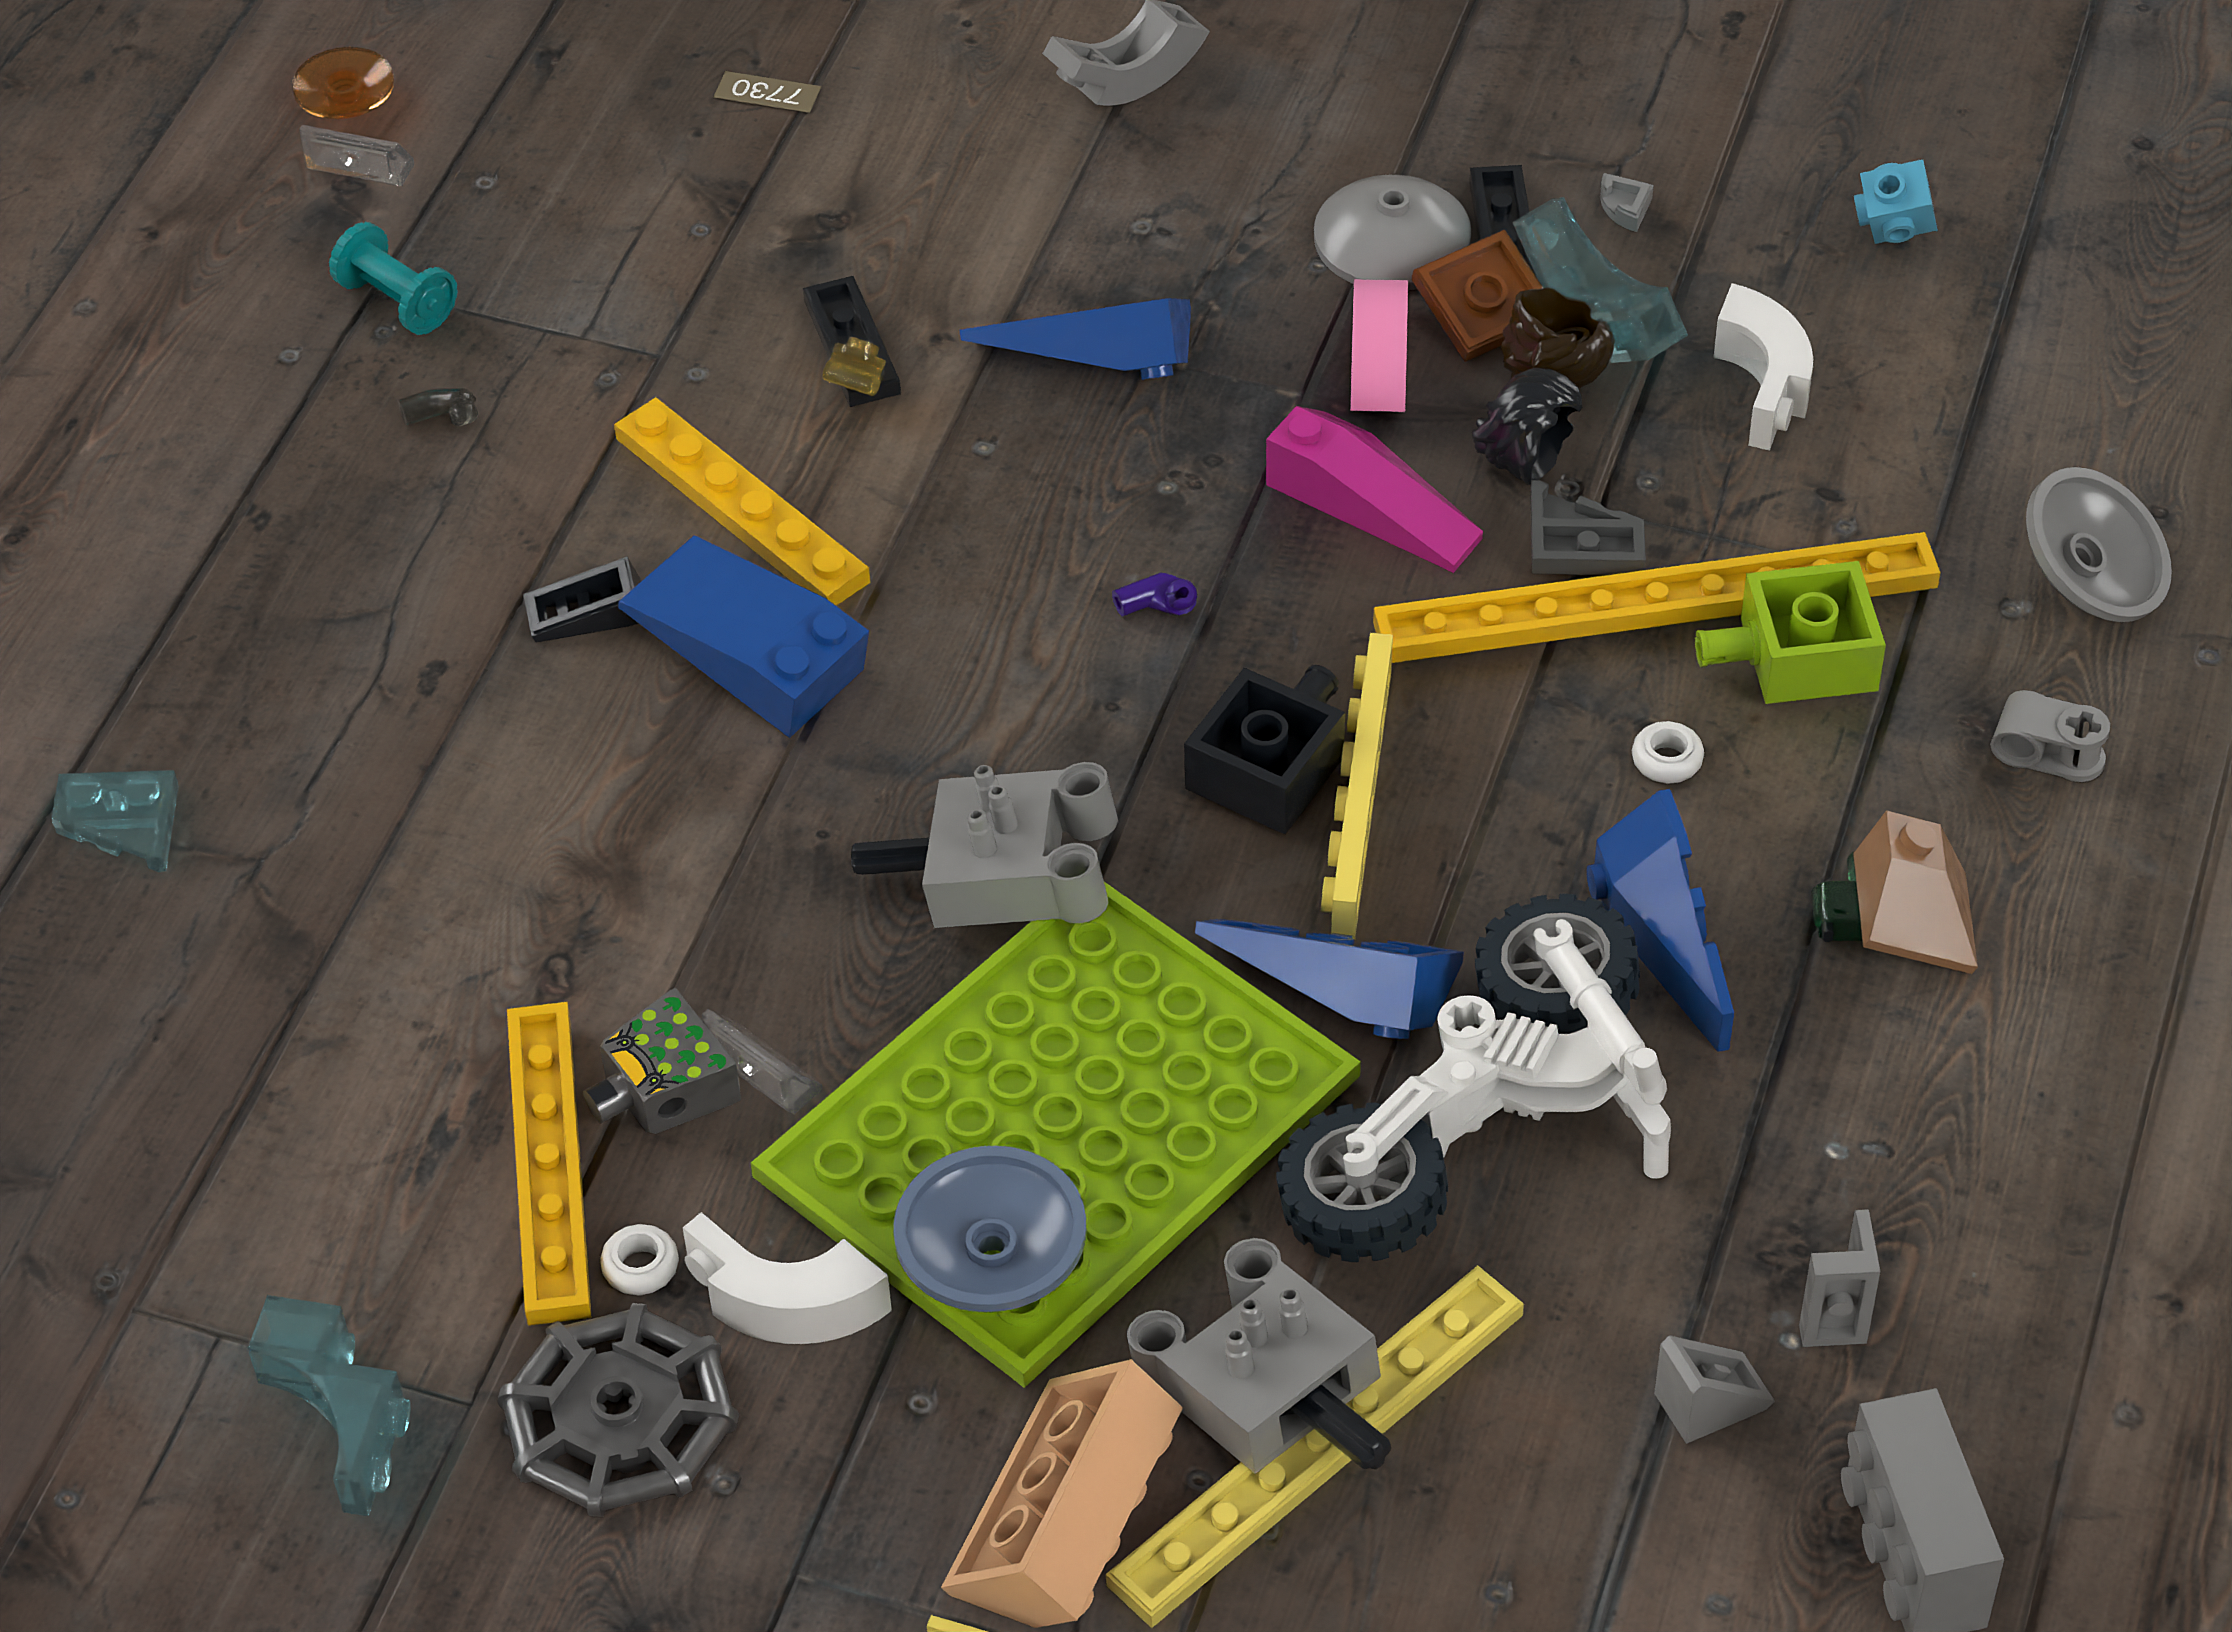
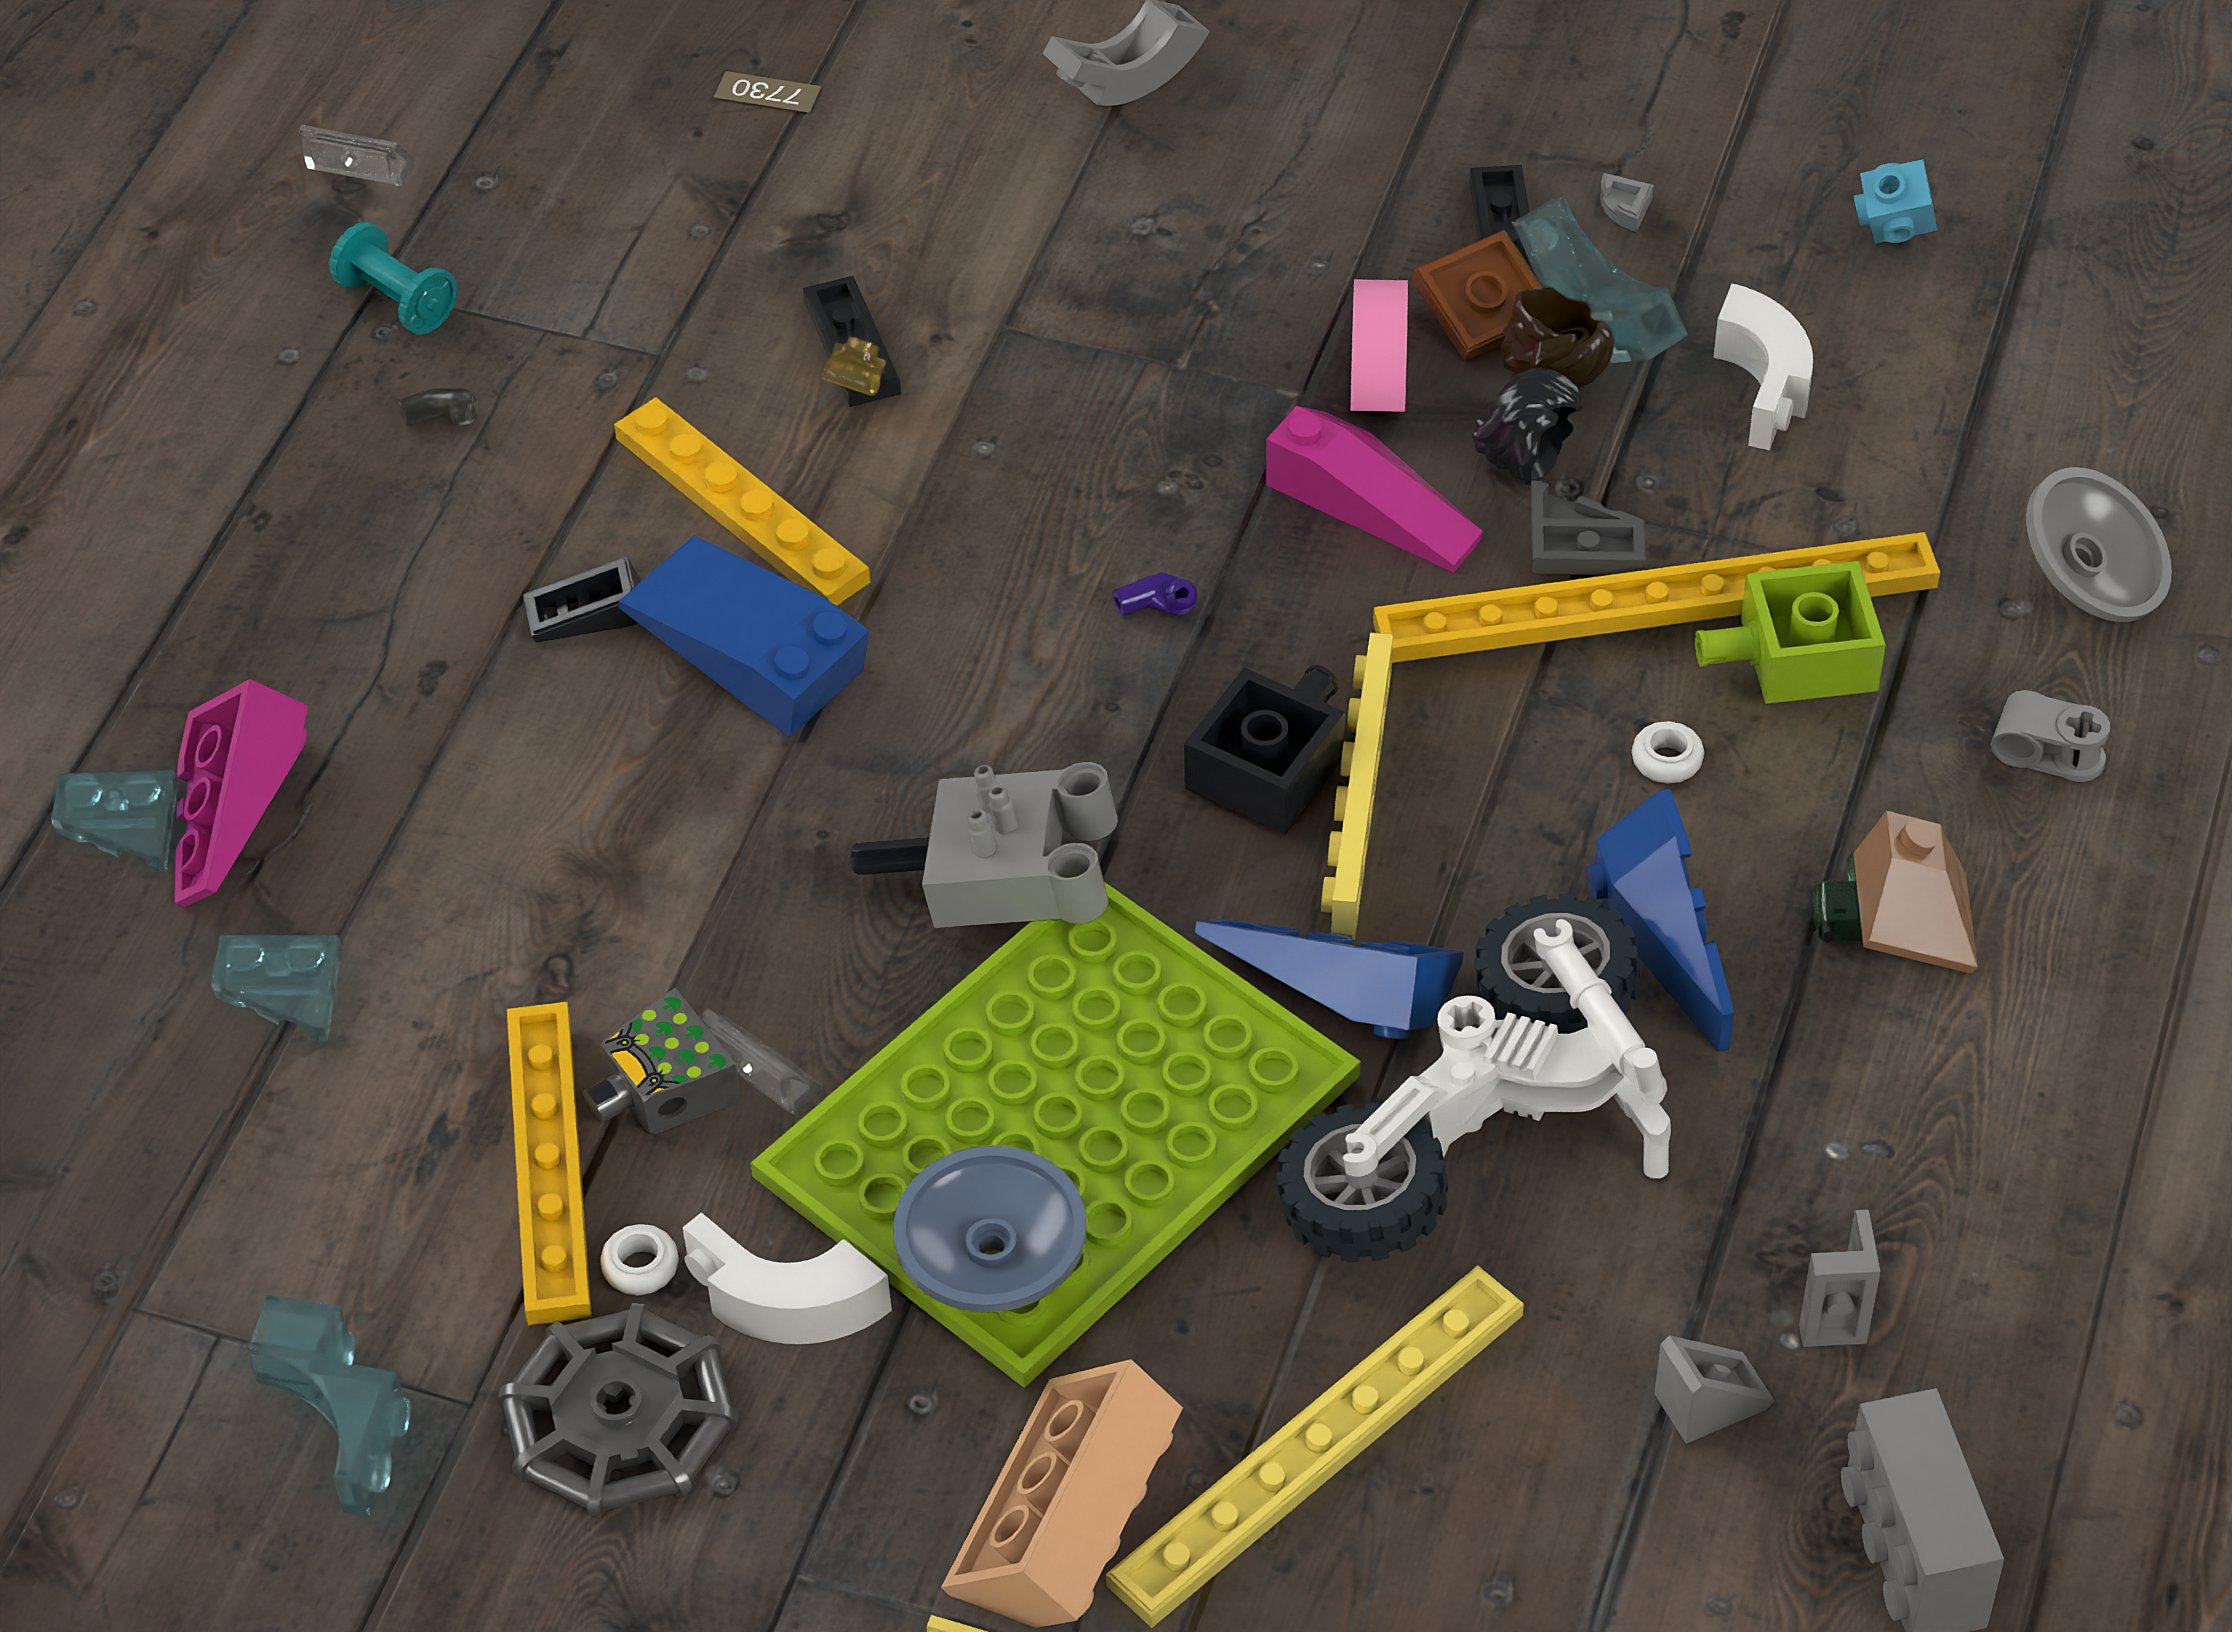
clear orange dish [292,47,394,119] -> none
blue wedge [959,298,1191,380] -> none
light grey piece [1127,1238,1391,1474] -> none
light grey dish [1314,174,1471,290] -> none
none -> dark pink wedge [174,679,308,908]
none -> clear light blue wing [211,935,342,1042]

